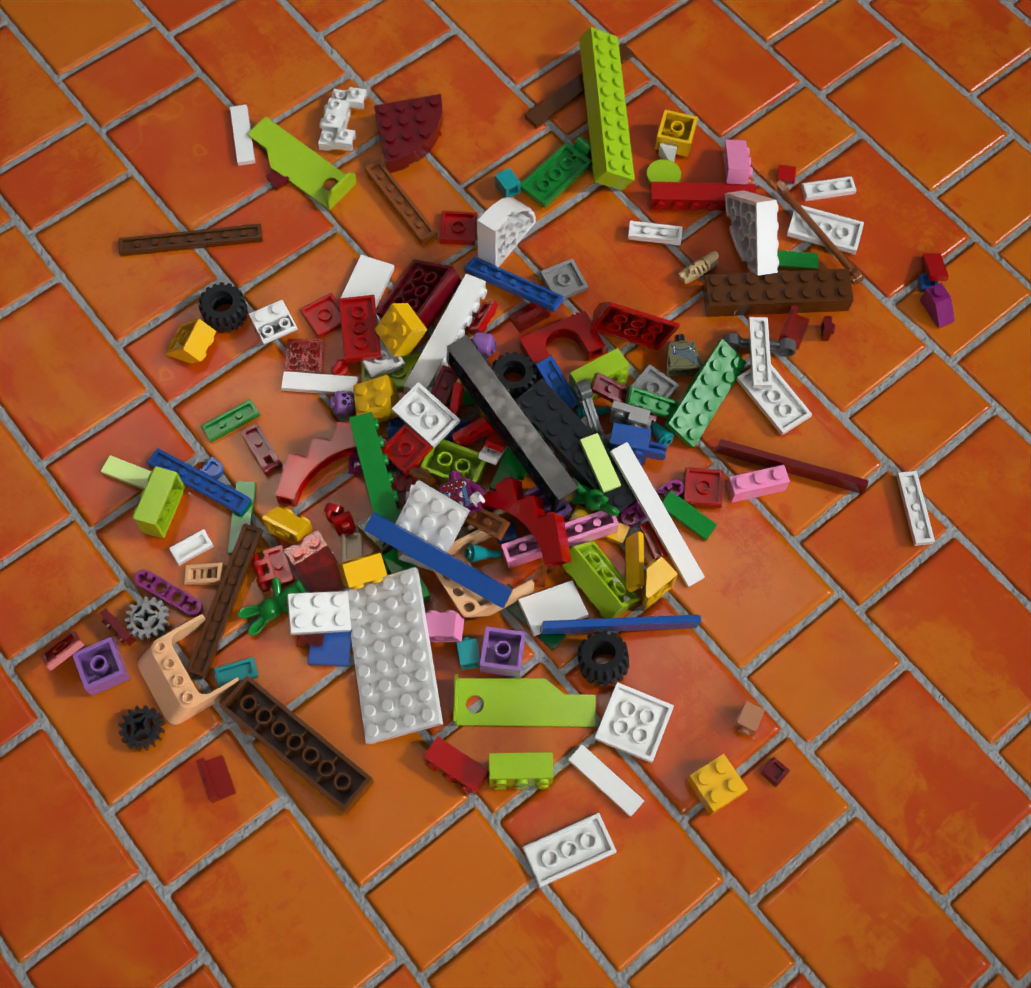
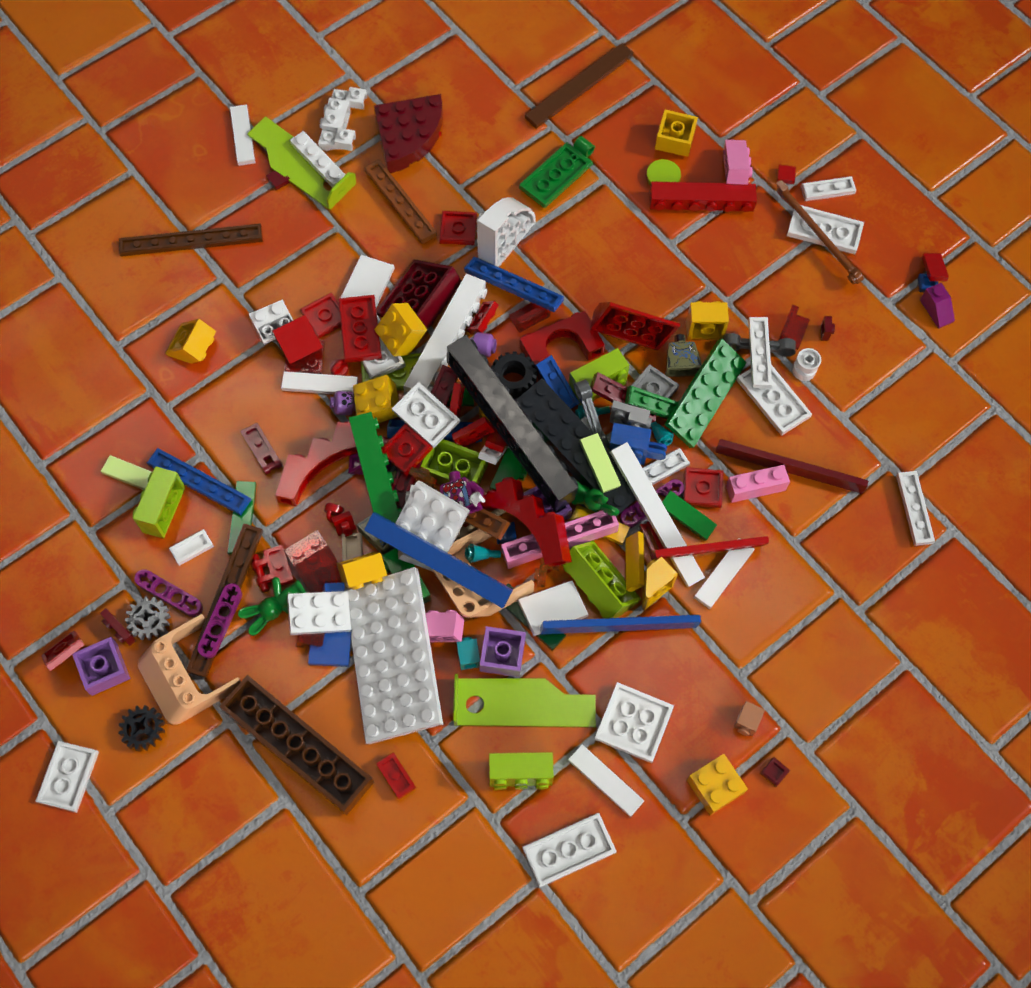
light nougat slope [184,562,227,585] -> none
clear red panel [195,755,236,803] -> none
black tyre [198,282,248,333] -> none
blue tile [200,456,224,479] -> none
green tile [201,399,261,443] -> none
teal tile [214,657,259,688] -> none
yellow slope [262,507,313,549] -> none
red brick [423,736,489,795] -> none
teal brick [495,168,521,198] -> none
light grey plate [540,258,588,300] -> none
black tyre [577,631,629,687] -> none
lime brick [579,27,635,190] -> none
white plate [628,221,683,245] -> none
white slope [658,143,677,162] -> none
tan hinge [679,251,719,284] -> none
reddish brown brick [702,269,854,317] -> none
white brick [725,191,779,275] -> none
green tile [777,250,818,271] -> none
none -> white tile [35,741,99,813]
none -> magenta beam [198,583,242,659]
none -> red tile [272,314,323,365]
none -> white plate [290,131,346,188]
none -> blue tile [322,582,345,592]
none -> red plate [376,752,416,800]
none -> white tile [643,448,690,485]
none -> red tile [650,536,769,560]
none -> yellow brick [686,301,729,340]
none -> white tile [694,538,755,609]
none -> white wheel [792,348,821,381]

